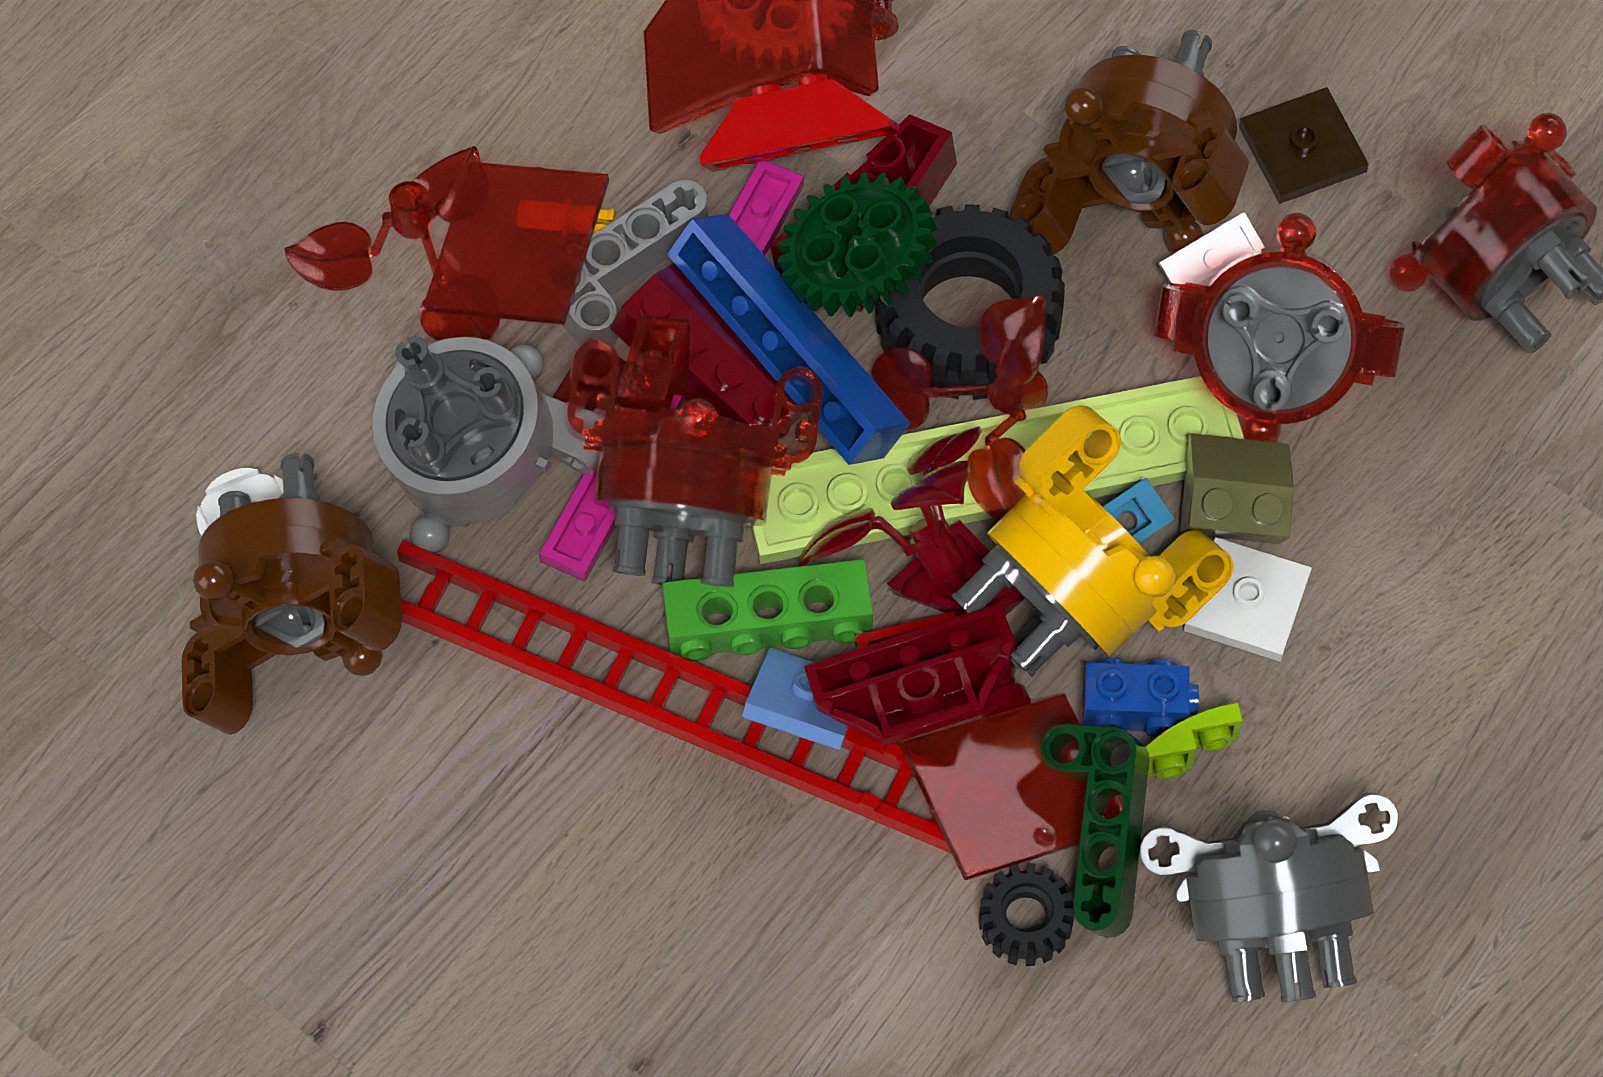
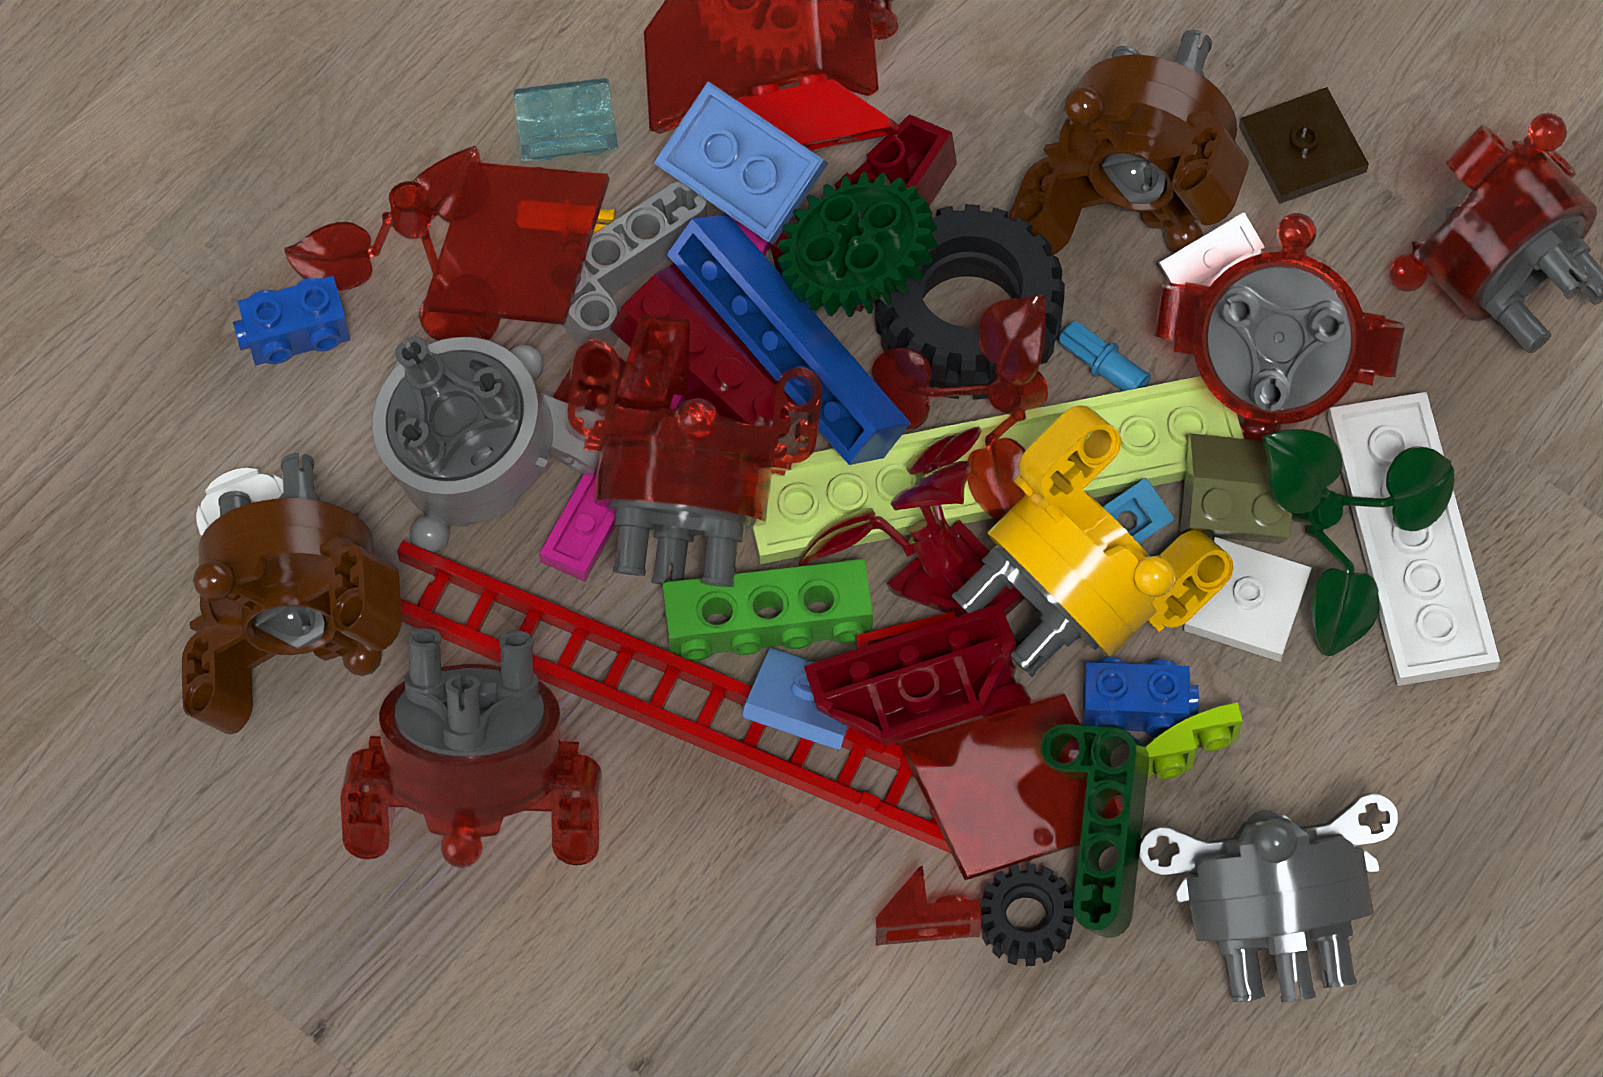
none -> blue brick [233,276,350,366]
none -> clear red piece [340,629,603,868]
none -> clear light blue bracket [513,78,618,161]
none -> medium blue tile [654,81,828,245]
none -> clear red slope [875,866,982,946]
none -> dark azure axle [1059,321,1151,391]
none -> dark green plant [1262,429,1454,656]
none -> white plate [1327,392,1500,686]

